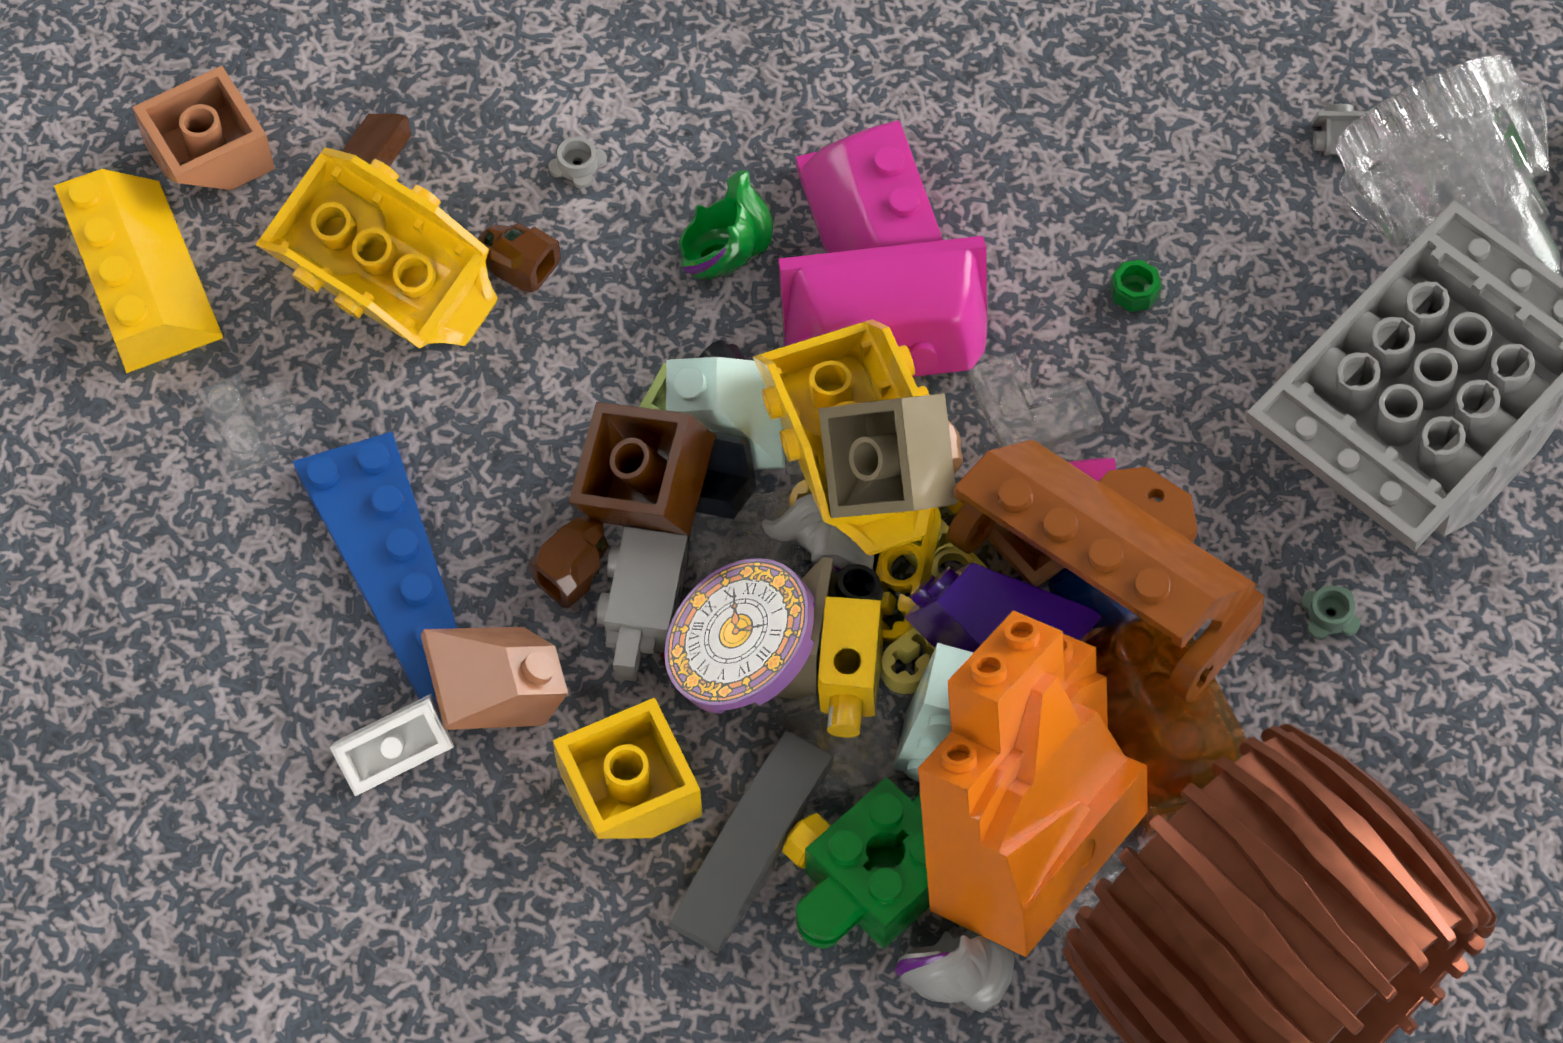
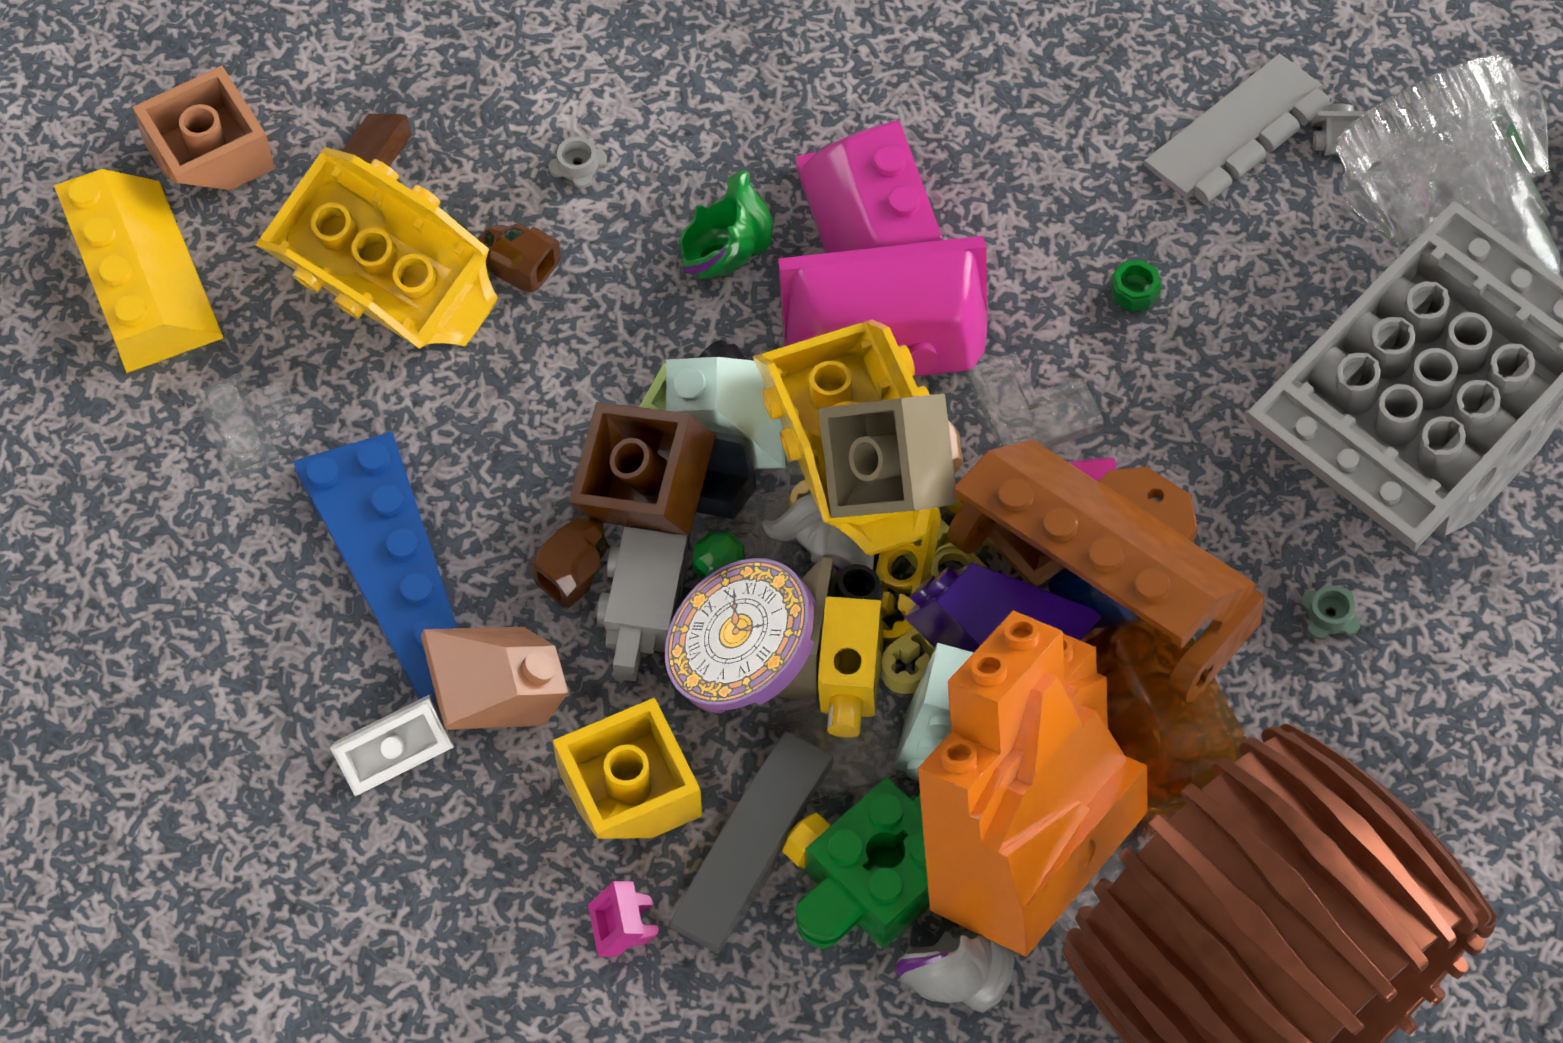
none -> dark pink tile [588,881,658,957]
none -> green tile [693,532,745,580]
none -> light grey windscreen [1144,53,1330,205]

